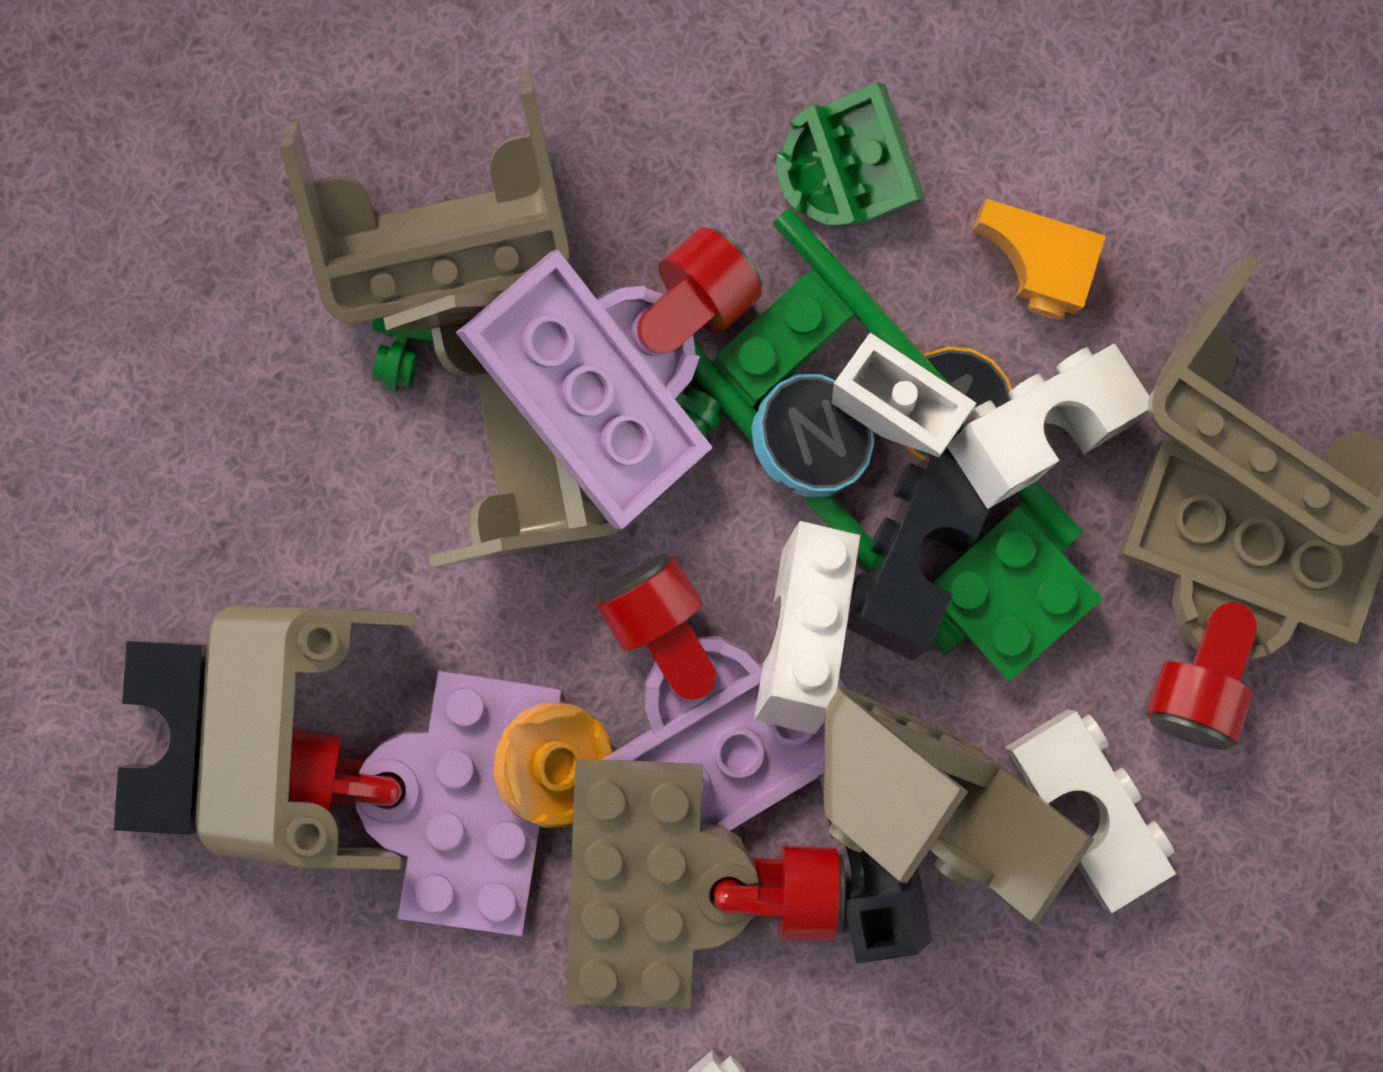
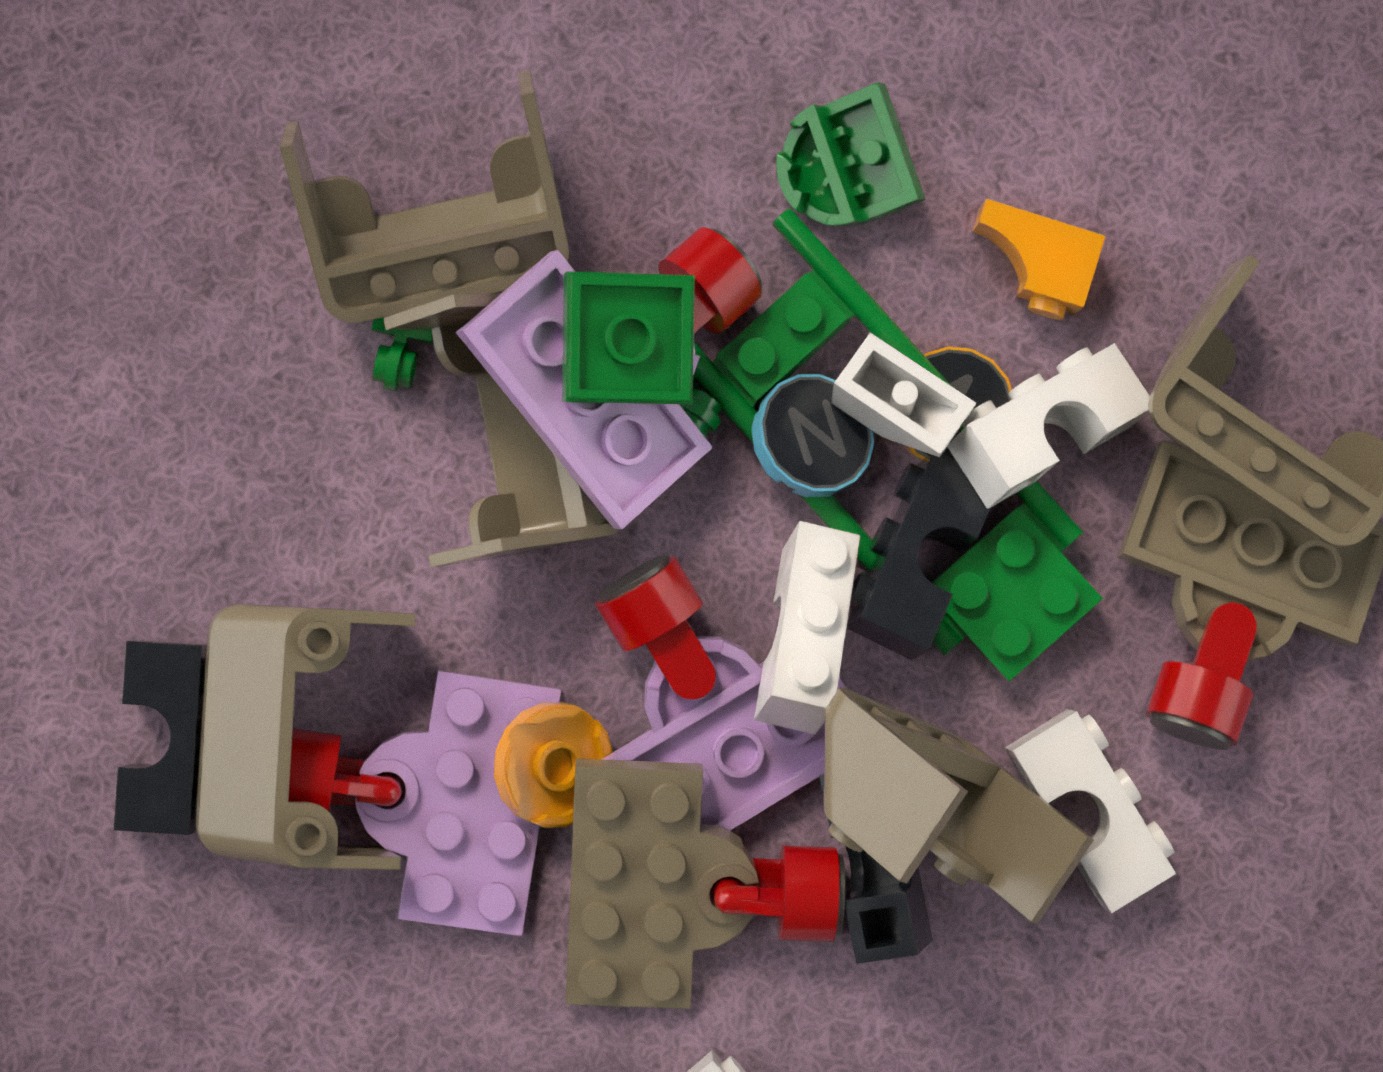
none -> green tile [562,271,695,405]

